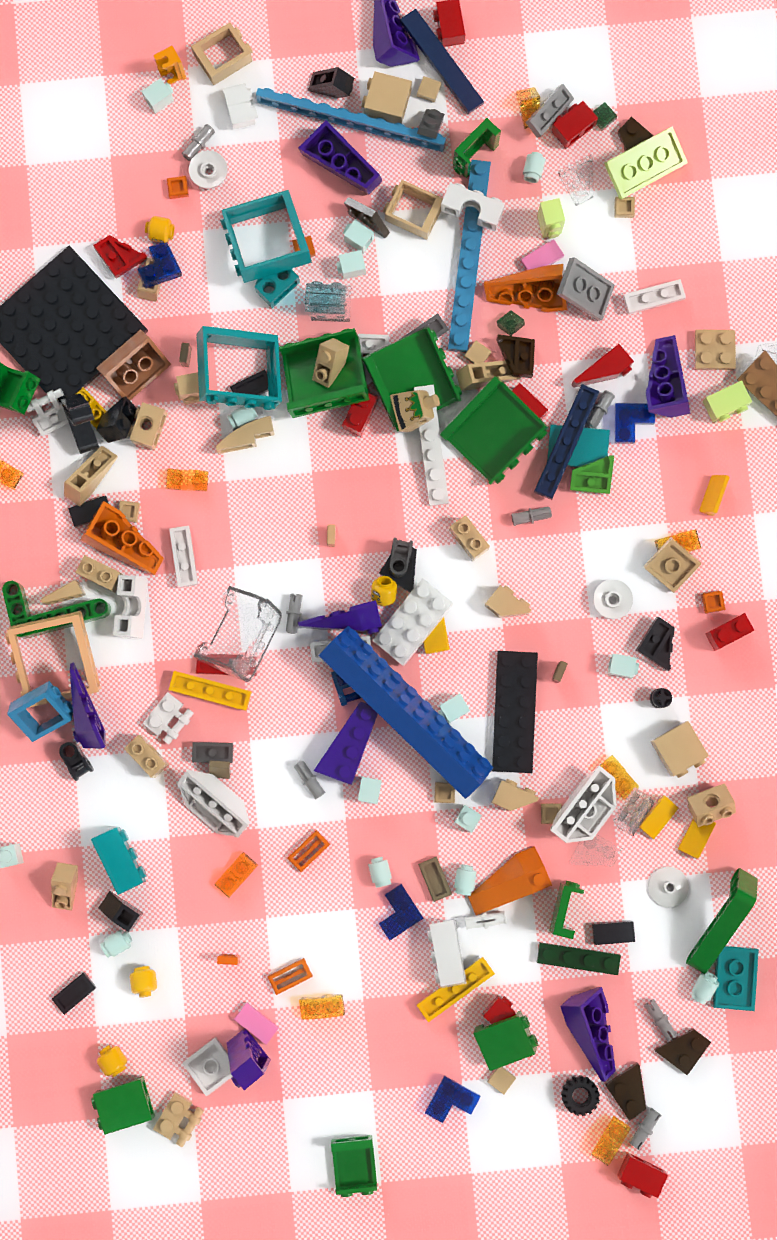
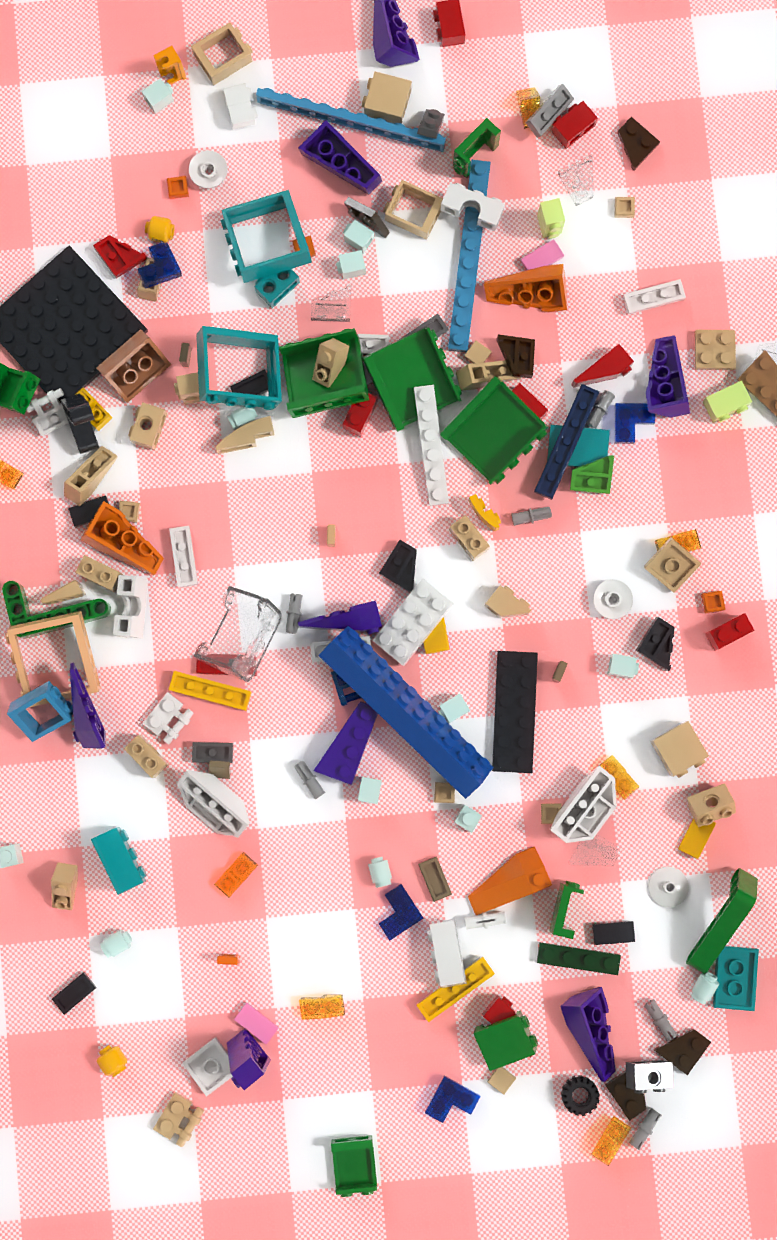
black piece [59,742,94,781] -> none
green panel [91,1076,155,1135] -> none
black slope [96,396,137,443] -> none
black slope [98,891,143,932] -> none
yellow head [129,966,157,998] -> none
clear yellow slope [165,468,209,491] -> none
light grey pin [182,124,215,161] -> none
orange tile [267,958,313,995] -> none
orange tile [287,830,331,872] -> none
clear light blue brick [305,281,346,314] -> none
black slope [308,67,355,98] -> none
yellow head [370,576,397,606] -> none
dark grey piece [389,537,413,578] -> none
tan torso [390,390,440,432] -> none
dark blue tile [400,9,484,114] -> none
tan tile [417,76,442,102] -> none
light aqua brick [454,864,477,896] -> none
tan slope [491,779,539,811] -> none
clear green plate [497,310,525,336] -> none
light aqua brick [523,152,546,183] -> none
light grey plate [557,257,615,321] -> none
clear green plate [593,102,617,131] -> none
yellowish green plate [604,126,688,199] -> none
clear brick [613,787,654,837] -> none
red brick [617,1152,668,1198] -> none
yellow slope [638,795,679,840] -> none
black wheel [649,688,673,708] -> none
yellow slope [699,475,730,516] -> none
none -> yellow slope [468,494,501,531]
none -> brick [626,1060,673,1093]

